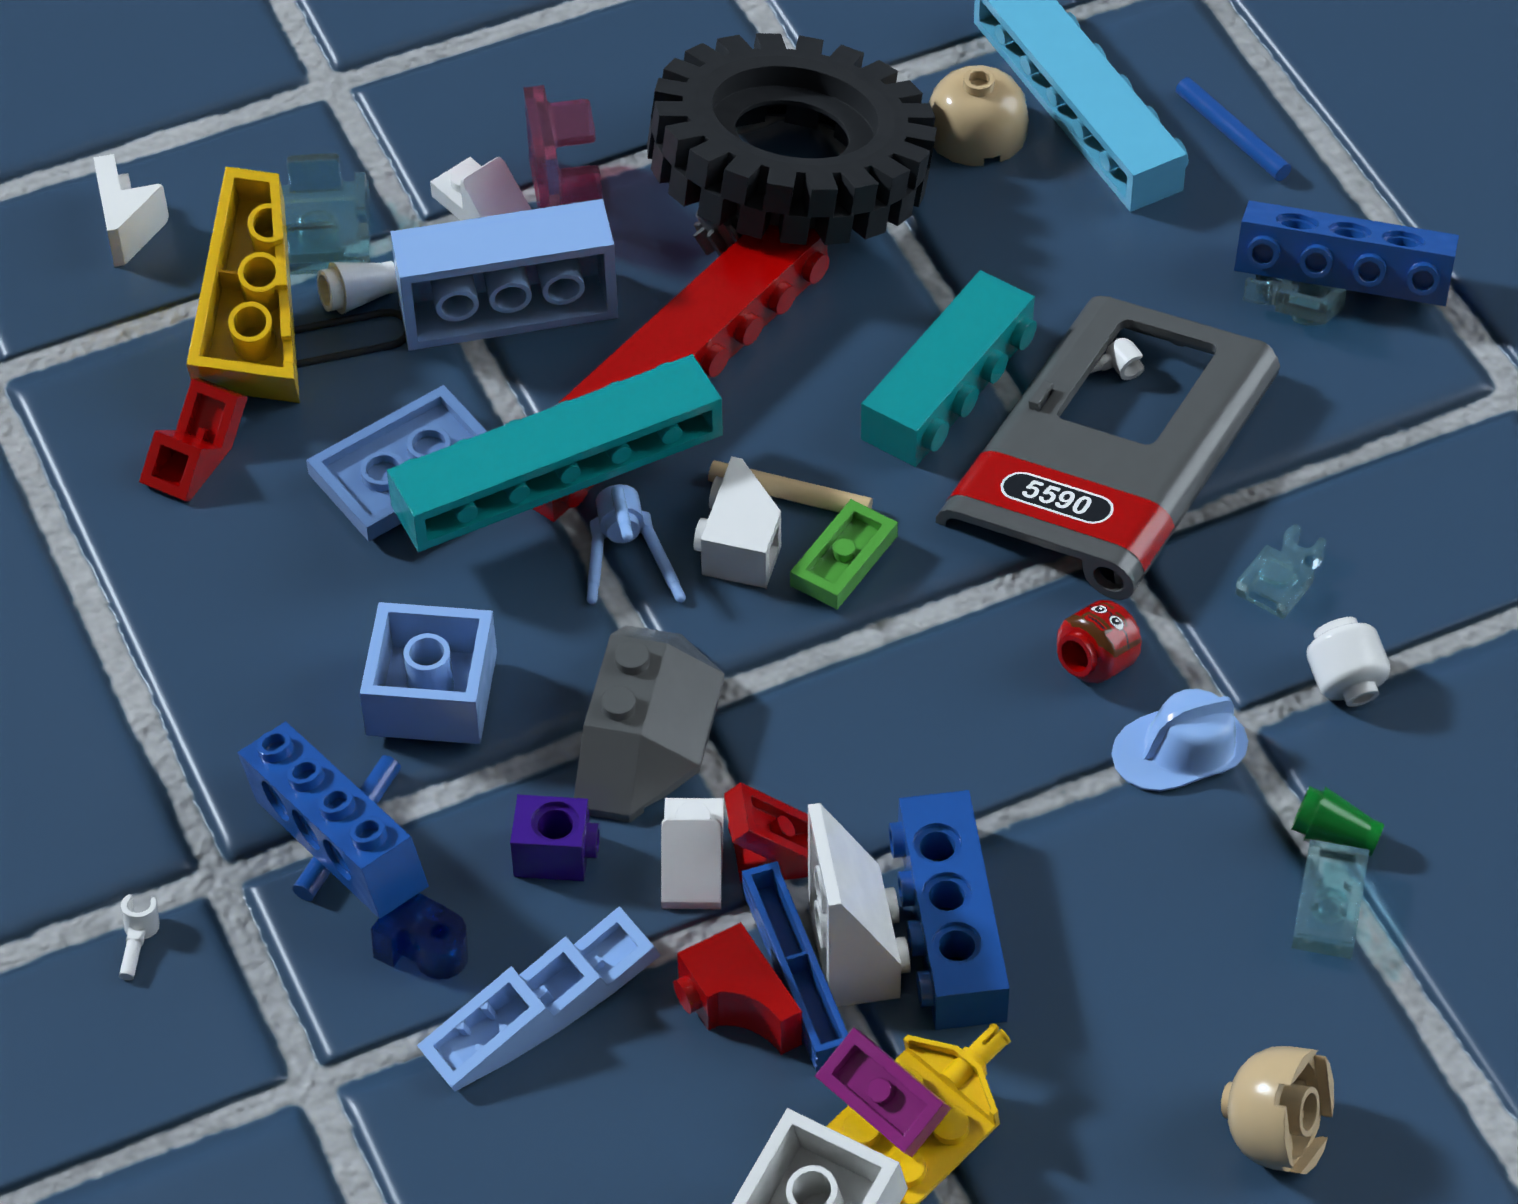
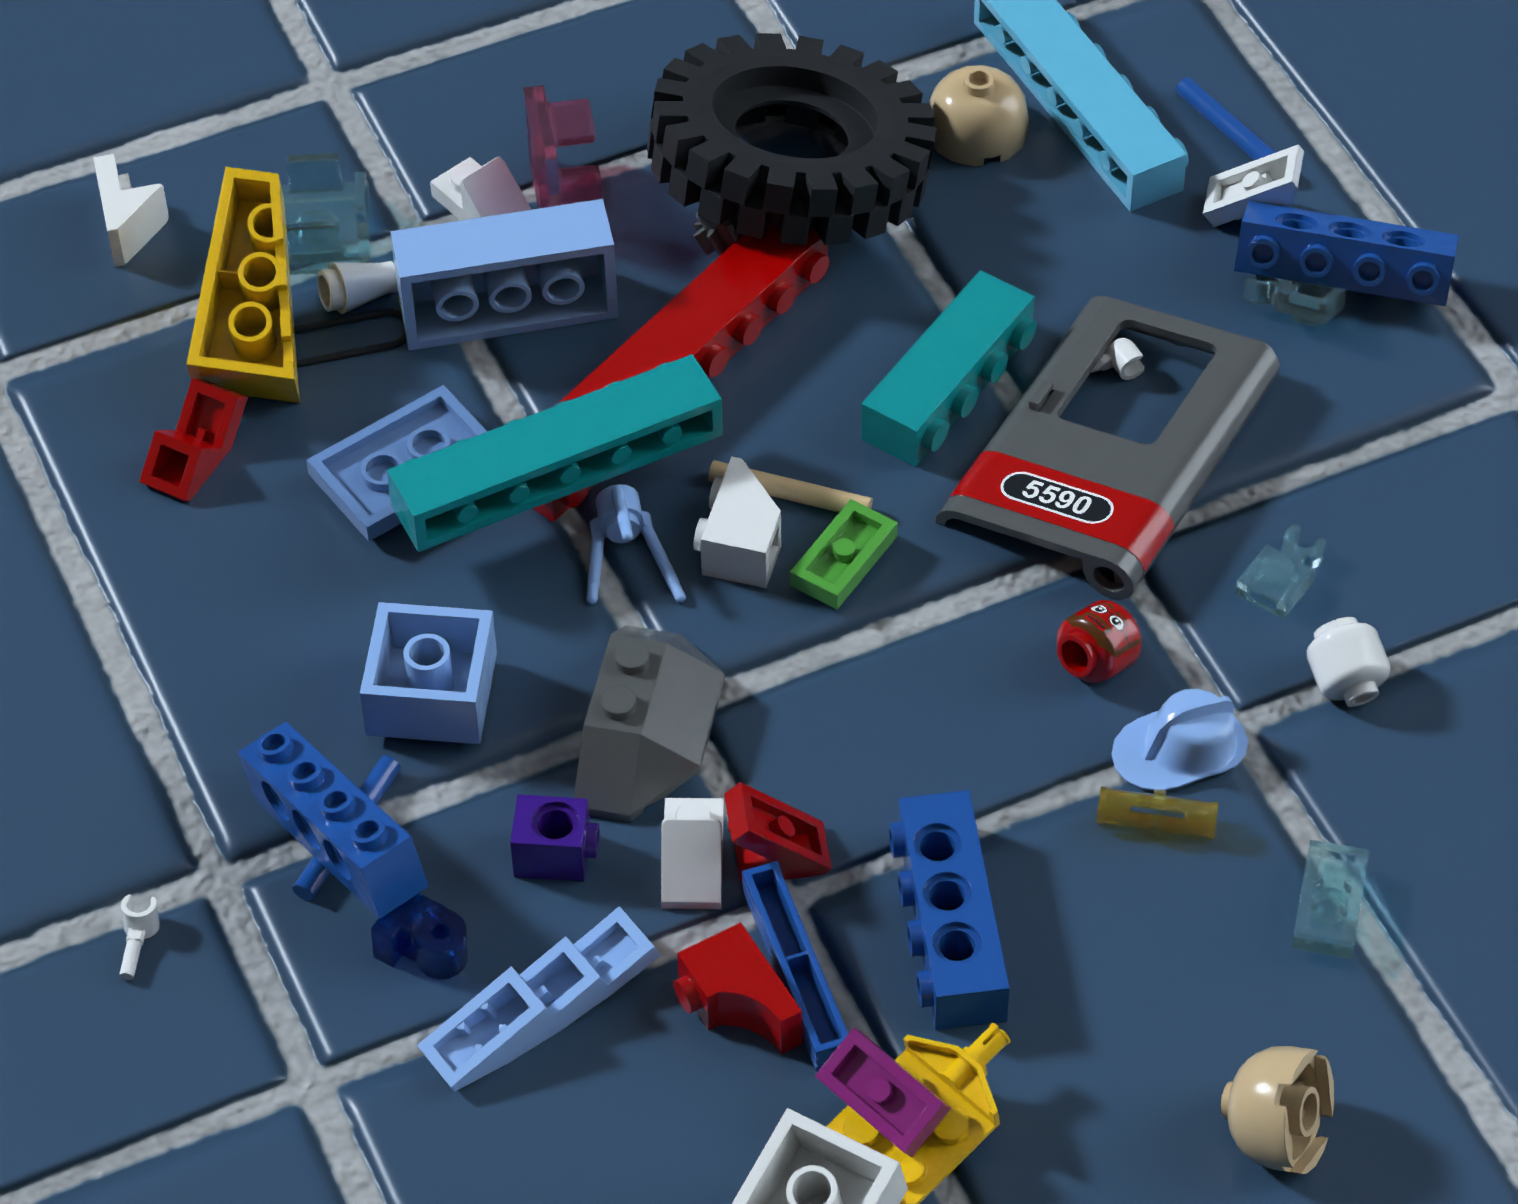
white slope [808,803,911,1007] -> none
green cone [1291,786,1384,856] -> none
none -> clear yellow pin [1096,786,1219,839]
none -> white slope [1203,144,1304,227]

